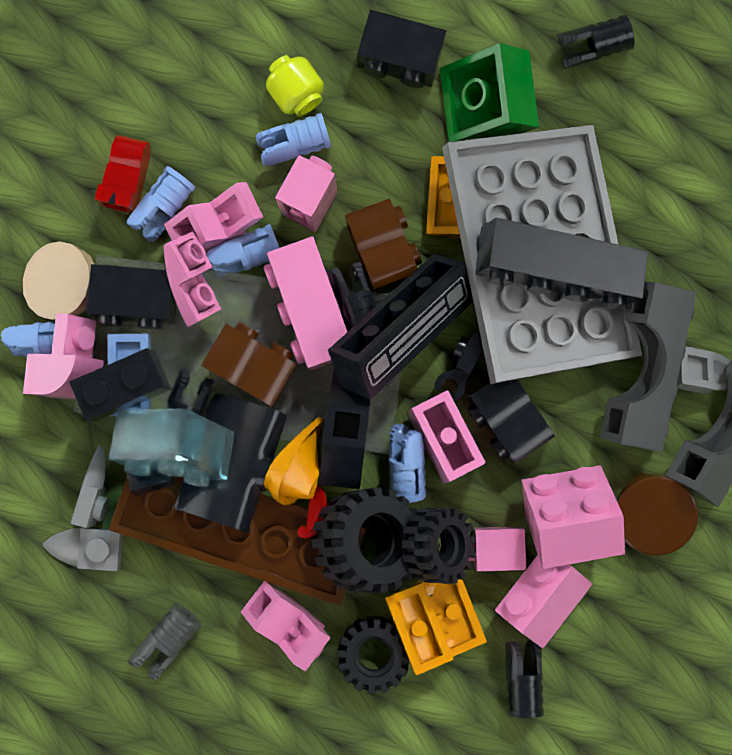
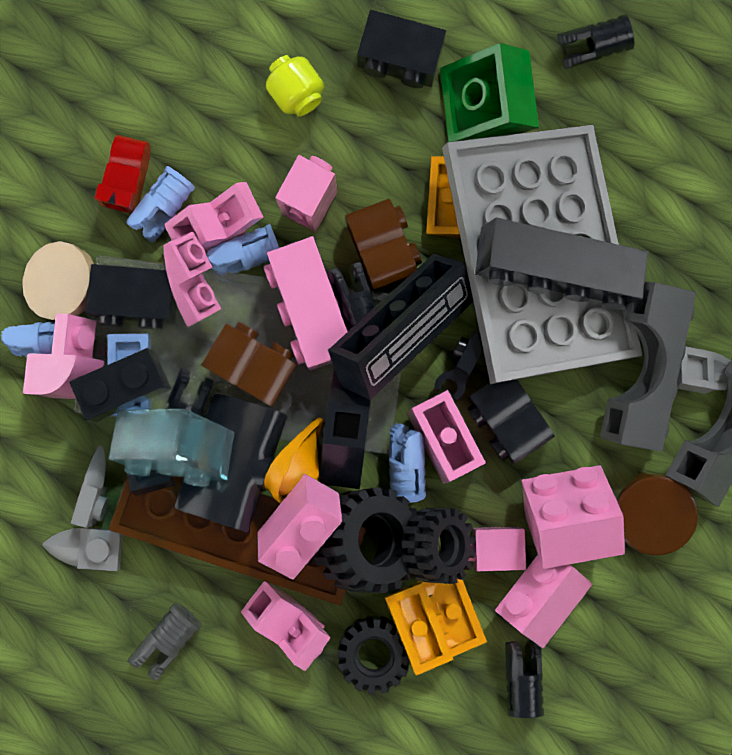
light blue hinge [255,113,332,166] -> none
none -> bright pink brick [258,474,342,580]

